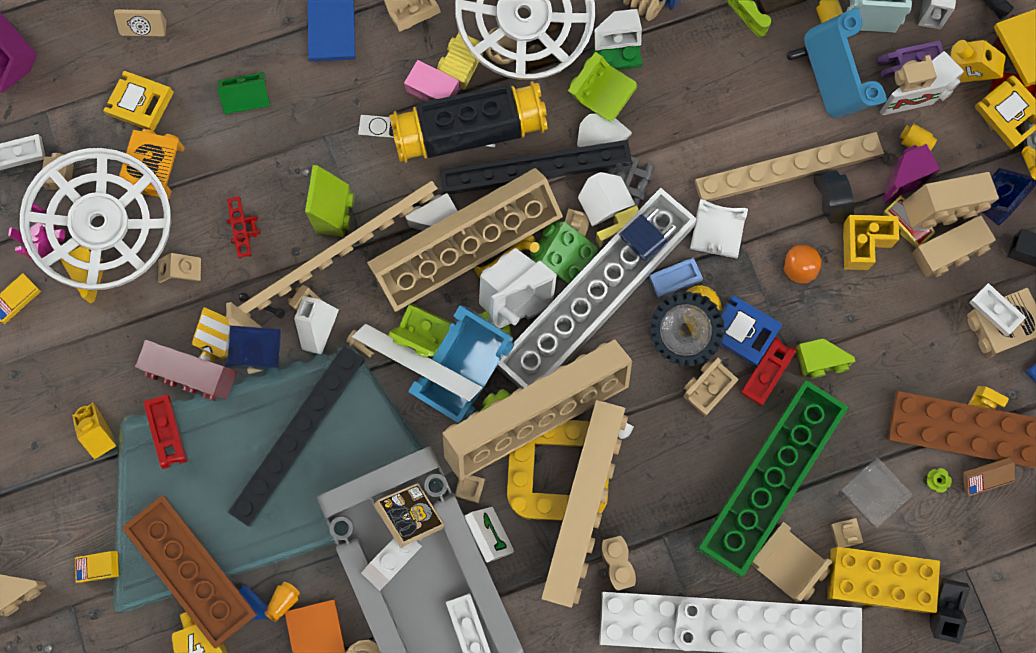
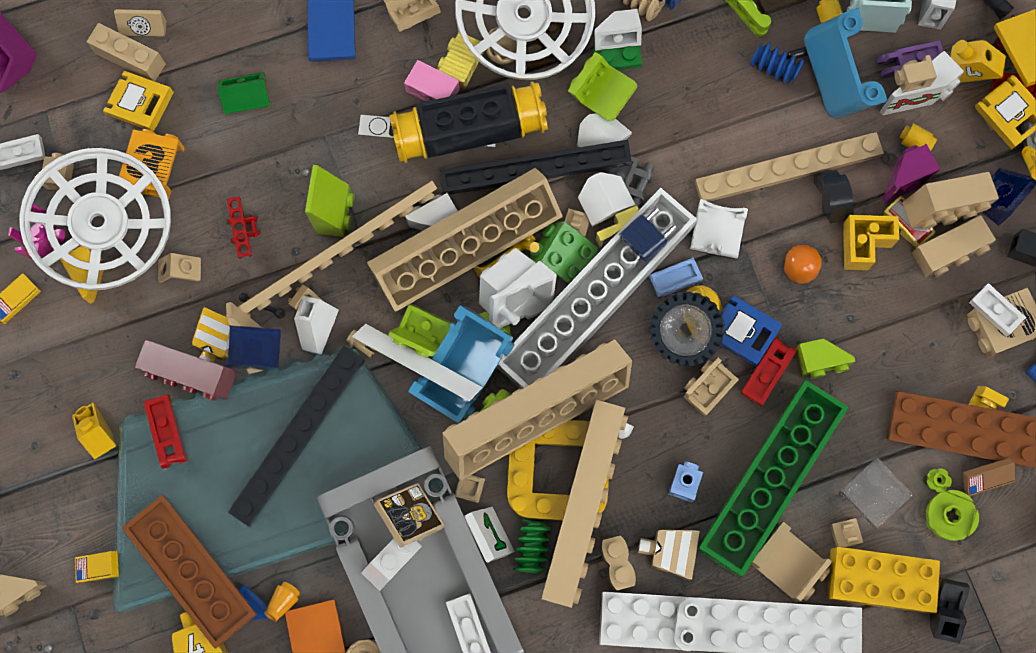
none -> tan brick [86,23,166,82]
none -> green piece [513,520,552,575]
none -> torso [638,530,700,581]
none -> light blue brick [668,462,703,503]
none -> blue piece [750,42,804,86]
none -> lime plate [926,490,979,541]

